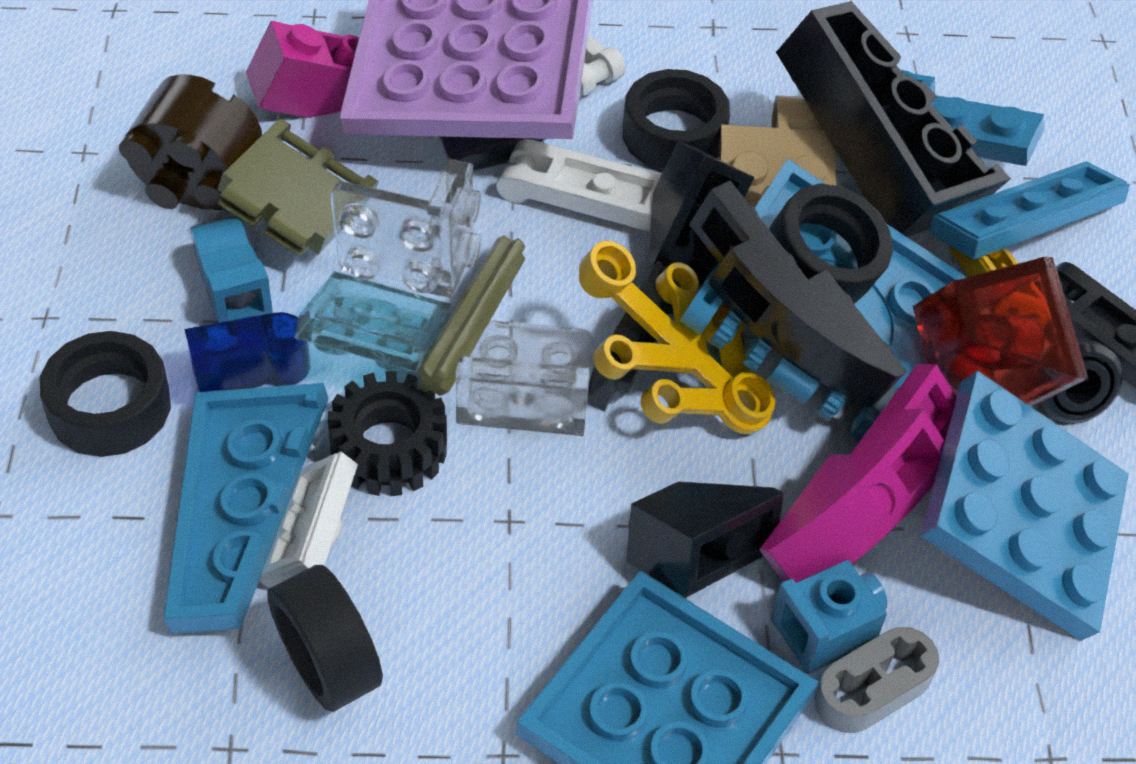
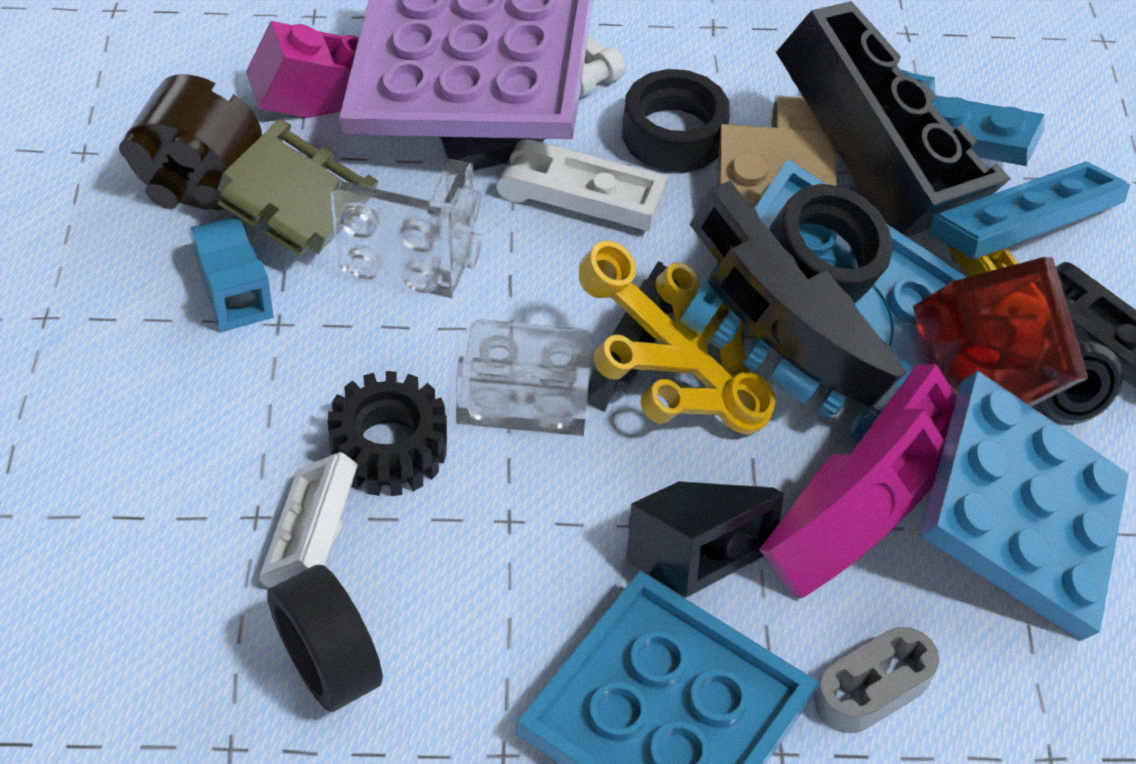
black tyre [40,331,171,457] -> none
dark azure wing [164,383,329,633] -> none
clear blue leg [184,312,311,392] -> none
clear light blue plate [295,271,452,372] -> none
olive axle [417,235,525,396] -> none
black slope [649,140,755,285] -> none
dark azure brick [771,560,888,674] -> none

